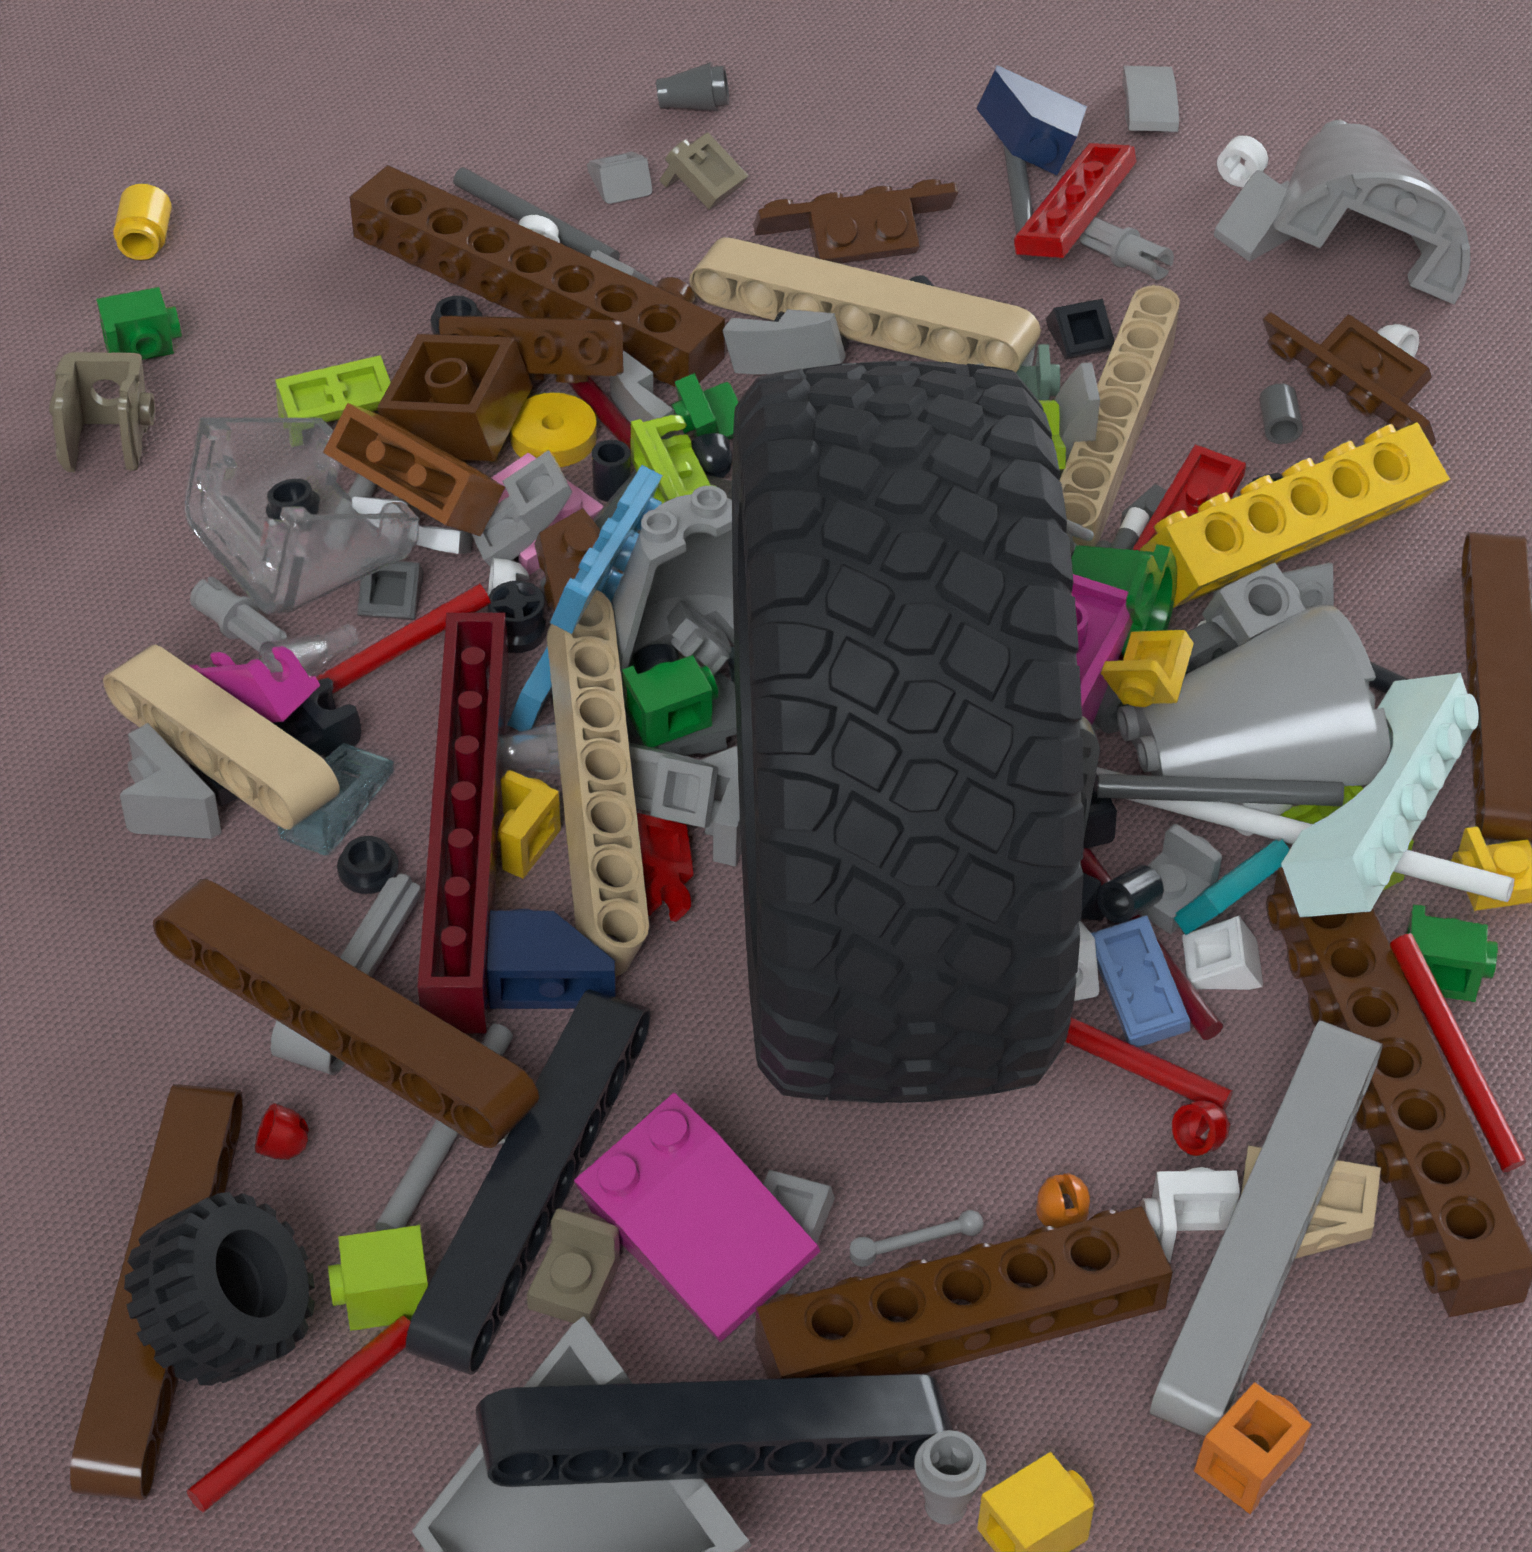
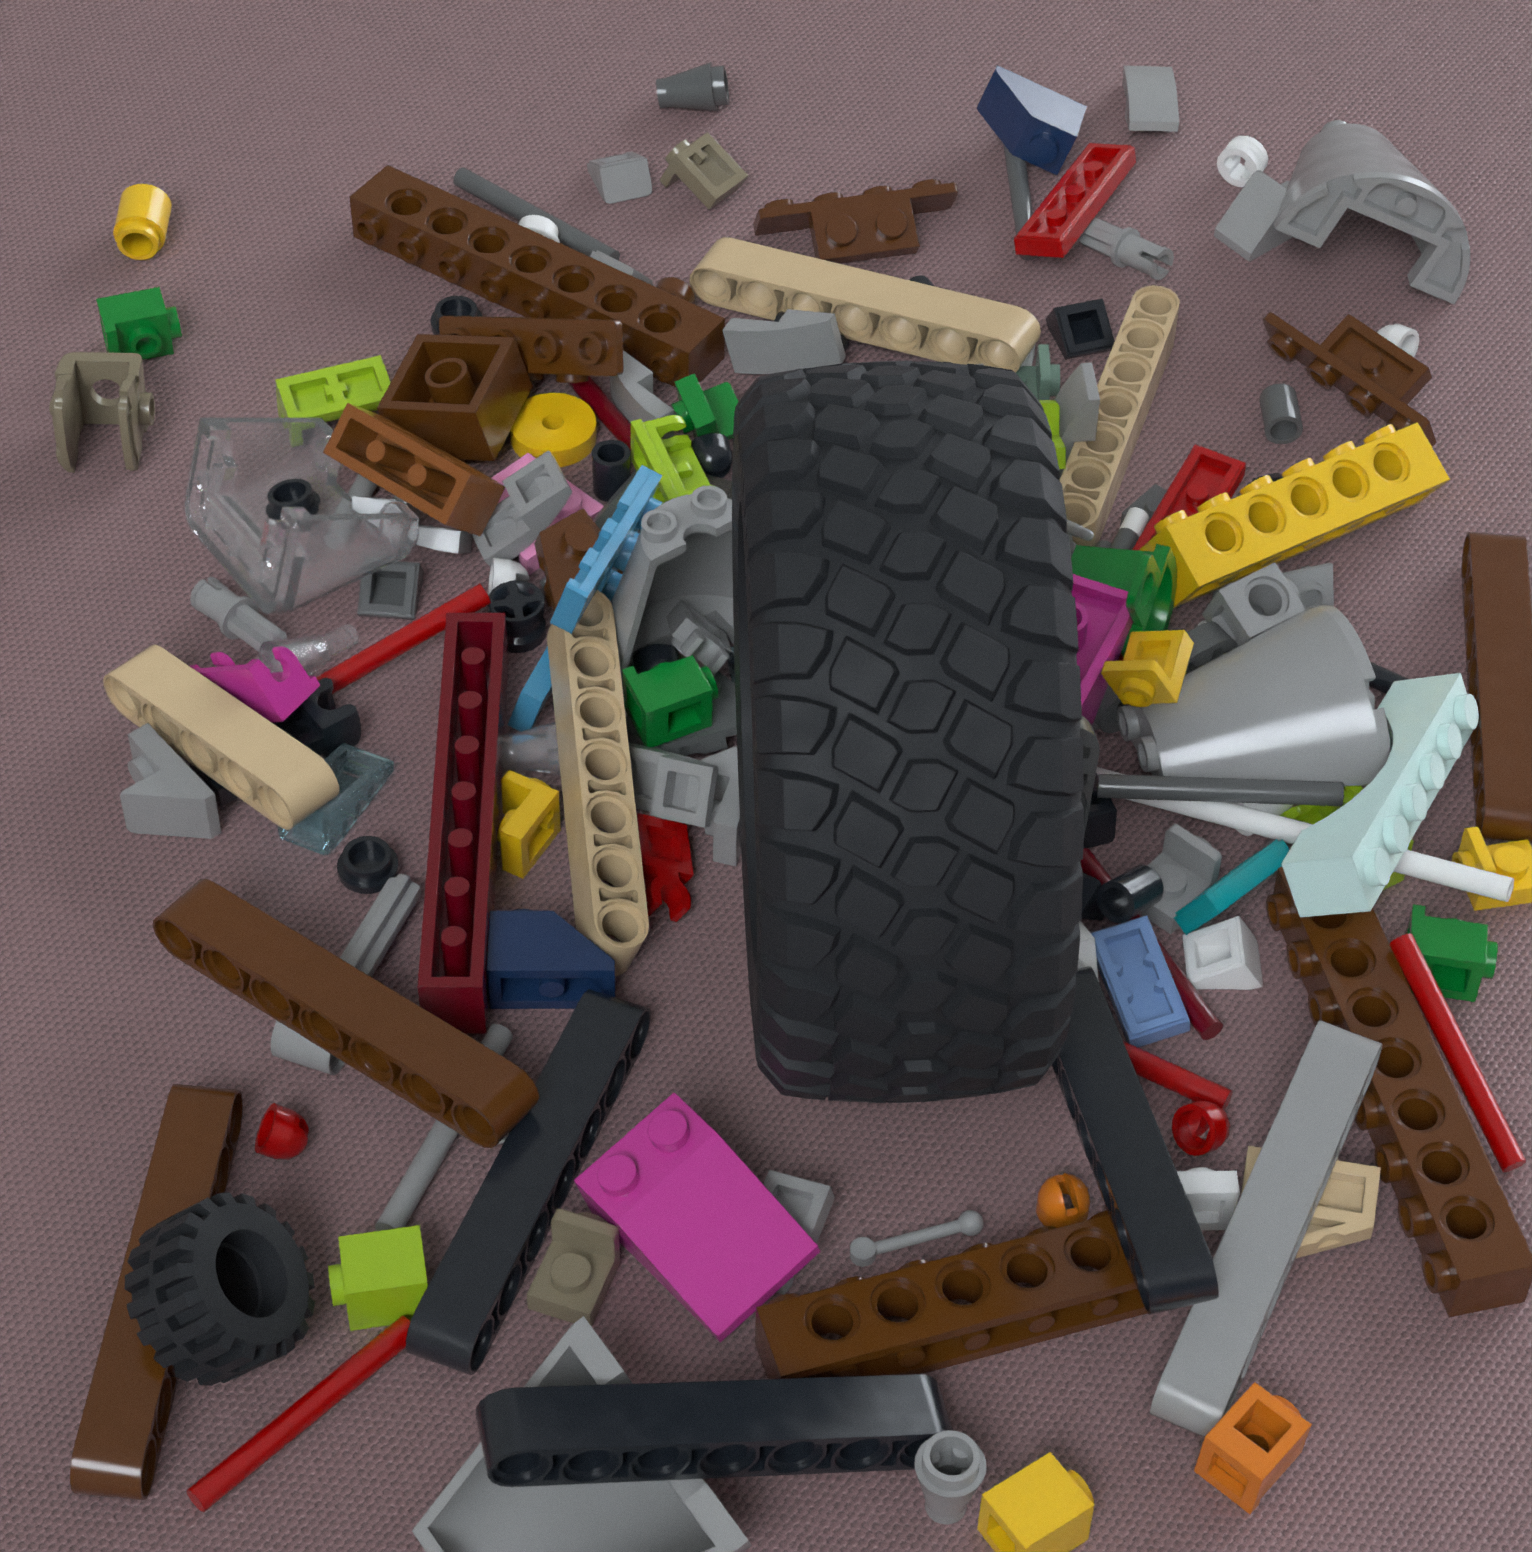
none -> black beam [1051,966,1219,1315]

